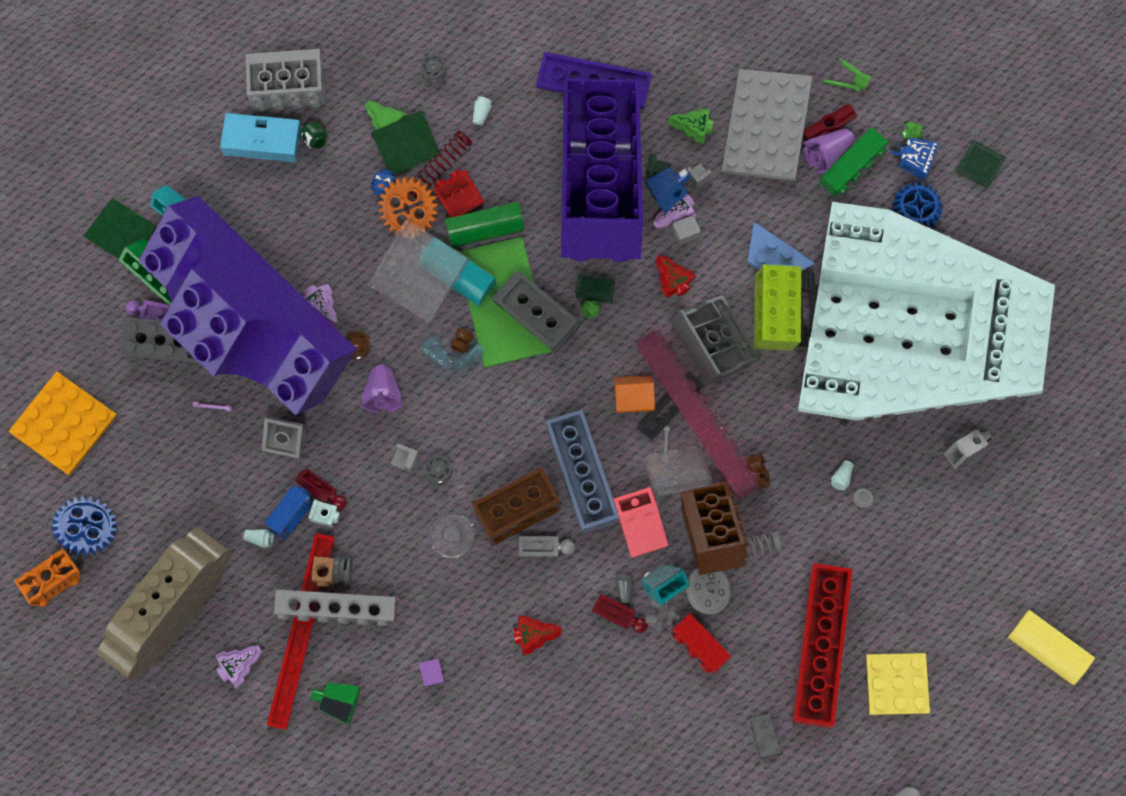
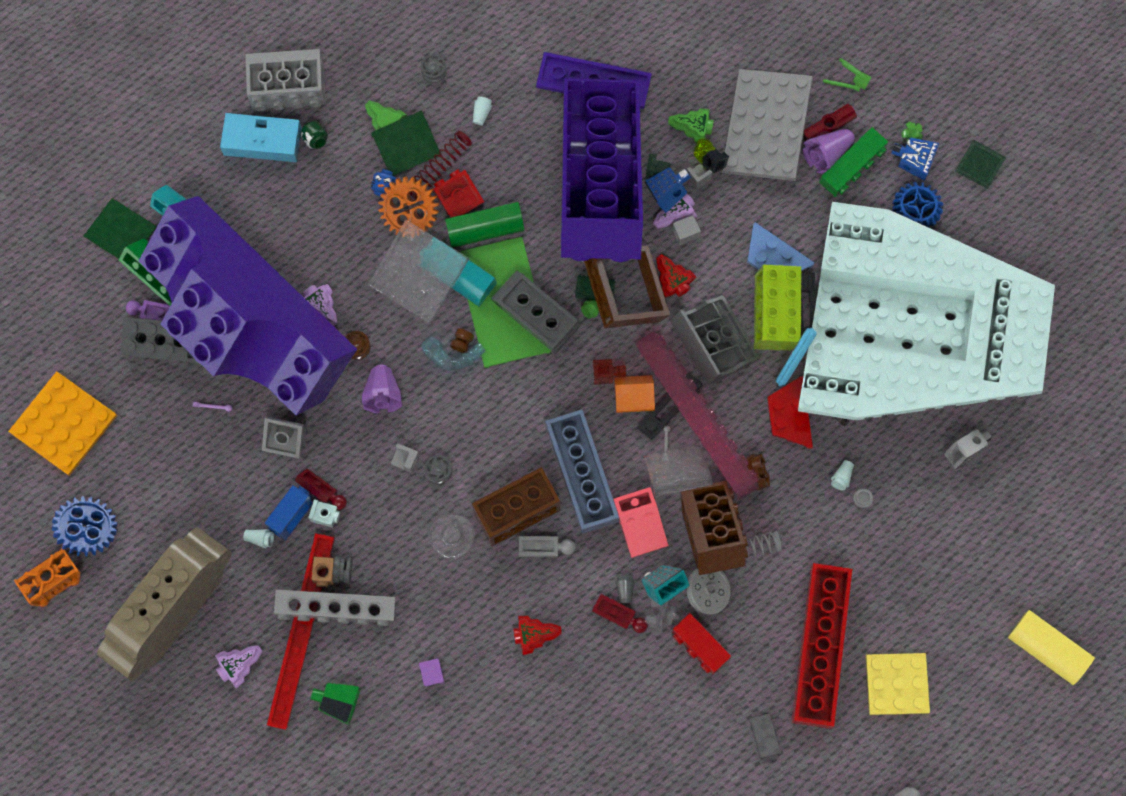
none -> reddish brown window [584,245,670,328]
none -> clear red brick [593,359,626,385]
none -> leg [693,139,729,174]
none -> red wing [767,376,813,449]
none -> medium azure axle [776,328,817,386]

